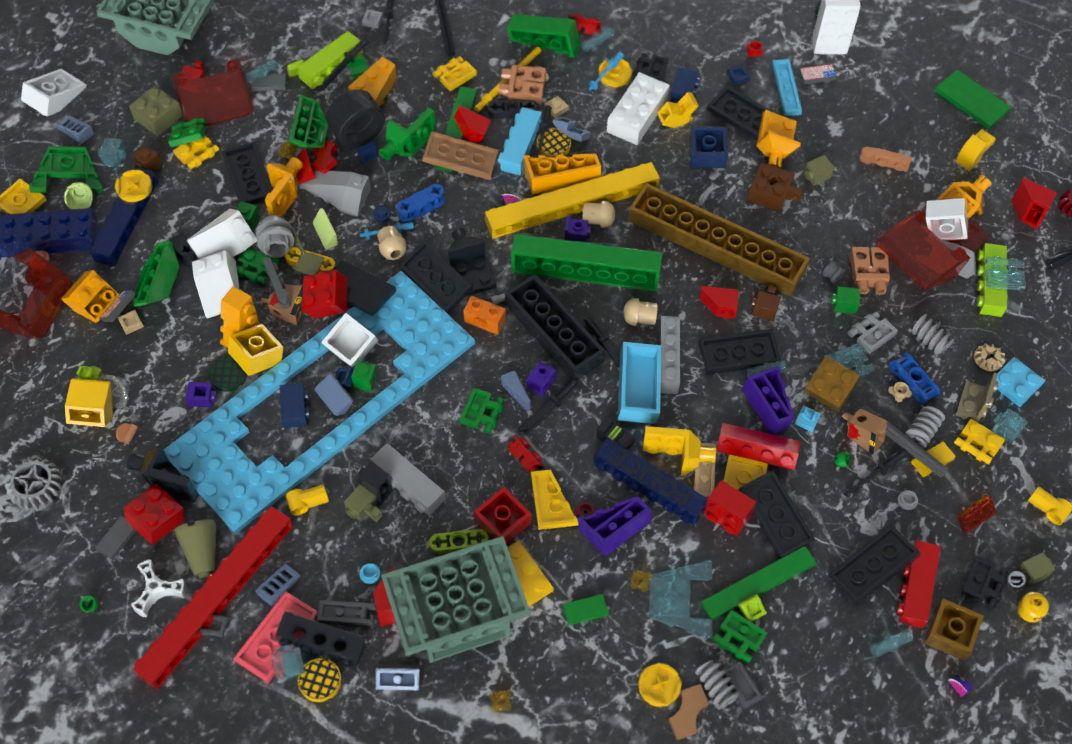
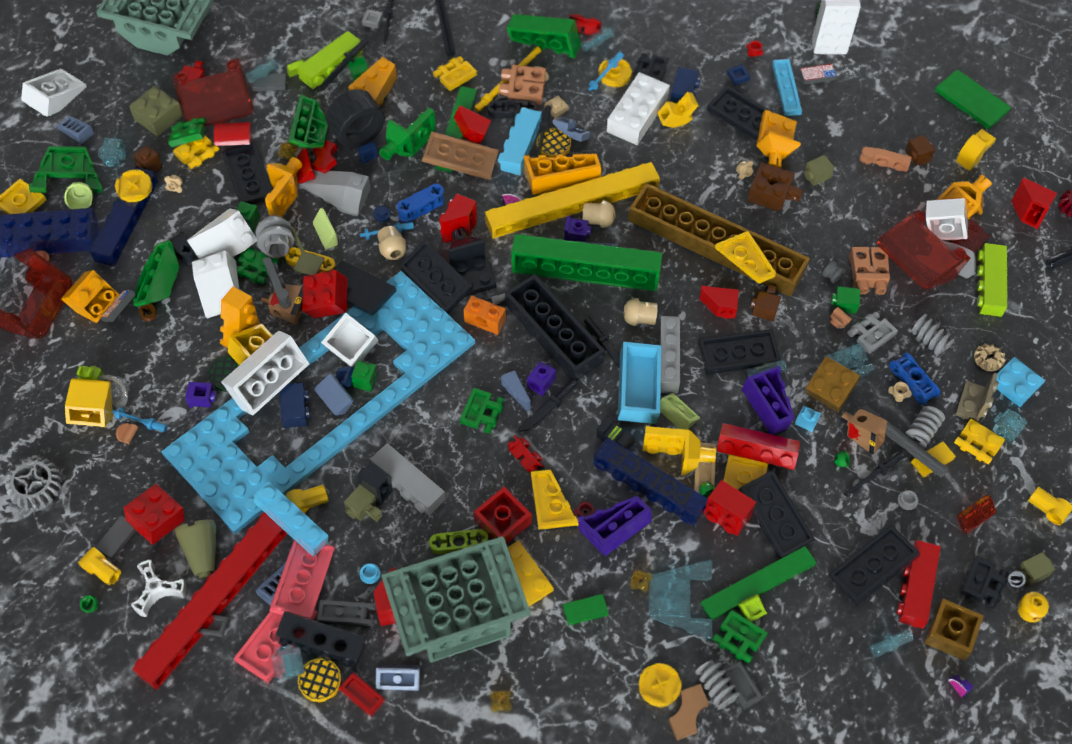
tan tile [118,310,144,335] -> none
black plate [127,446,198,503] -> none
dark blue brick [689,127,728,168] -> none
clear light blue plate [985,256,1026,291] -> none
none -> yellow piece [78,547,122,586]
none -> dark azure piece [112,407,168,432]
none -> reddish brown bush [139,304,157,322]
none -> tan plate [164,175,183,193]
none -> red brick [214,122,253,146]
none -> white brick [221,331,309,416]
none -> medium azure brick [253,481,328,557]
none -> coral tile [270,540,335,620]
none -> red tile [339,672,386,717]
none -> red slope [439,194,477,243]
none -> yellowish green slope [660,393,700,430]
none -> green hinge [699,482,715,499]
none -> yellow wing [715,231,776,283]
none -> tan plate [736,161,754,180]
none -> nougat plate [829,307,852,329]
none -> reddish brown brick [905,135,935,166]

